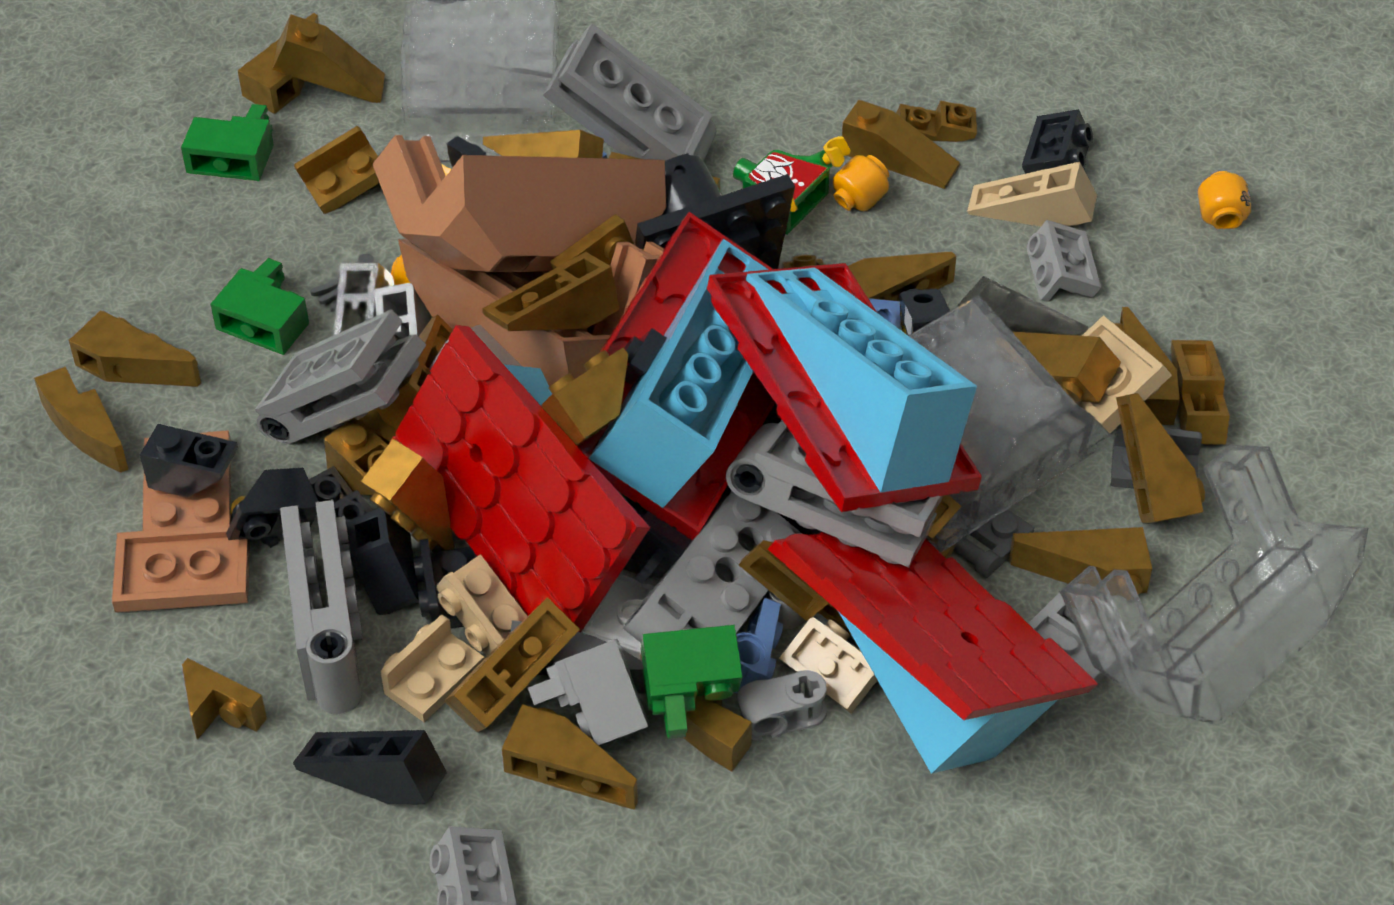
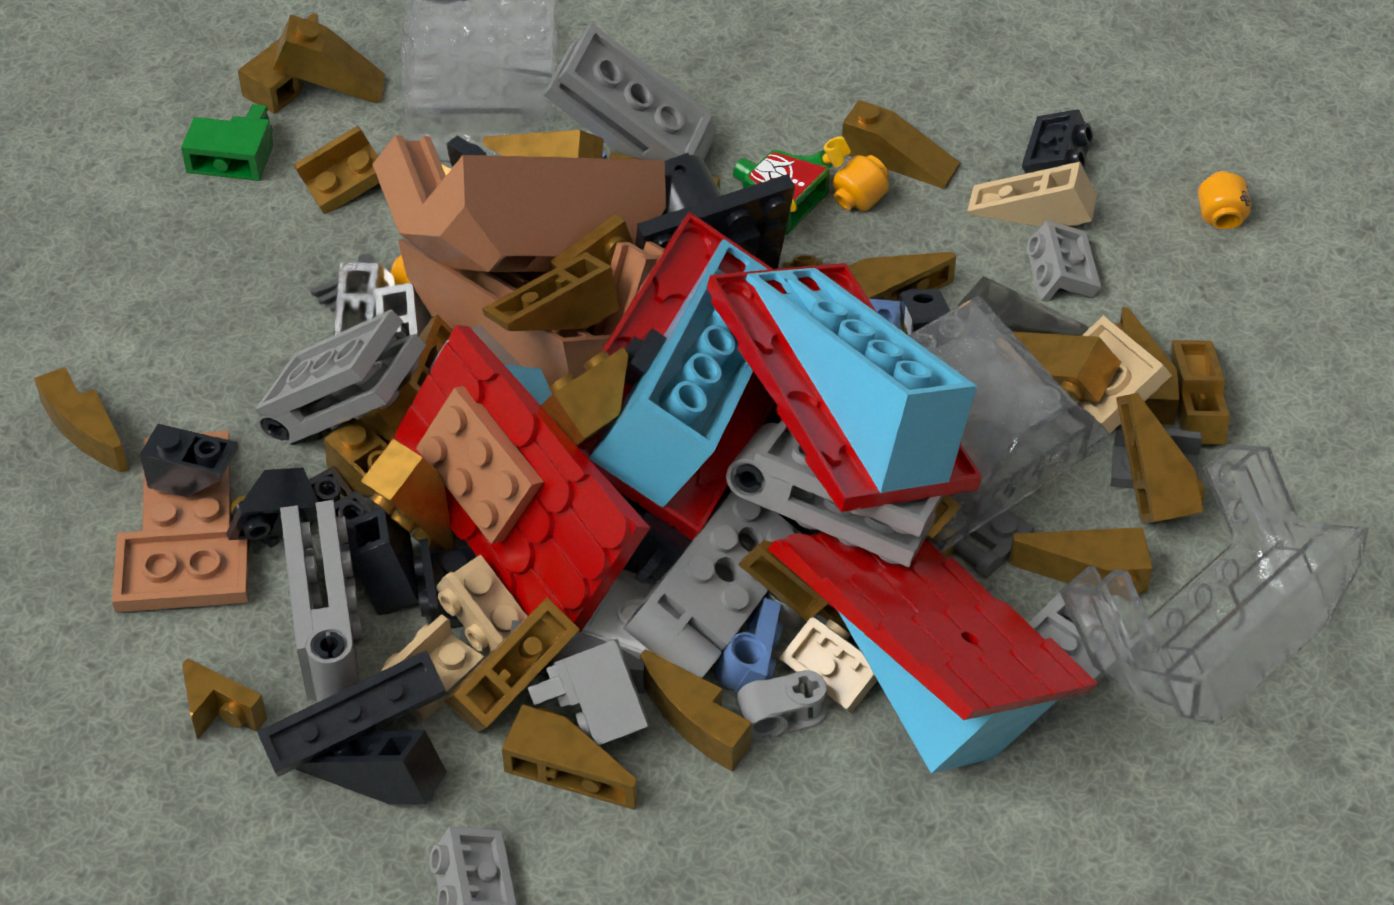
pearl gold slope [69,310,201,387] -> none
green hinge [210,258,309,355] -> none
green hinge [640,625,742,739] -> none
pearl gold slope [896,100,977,142] -> none
none -> black panel [257,650,448,777]
none -> nougat plate [416,386,544,544]

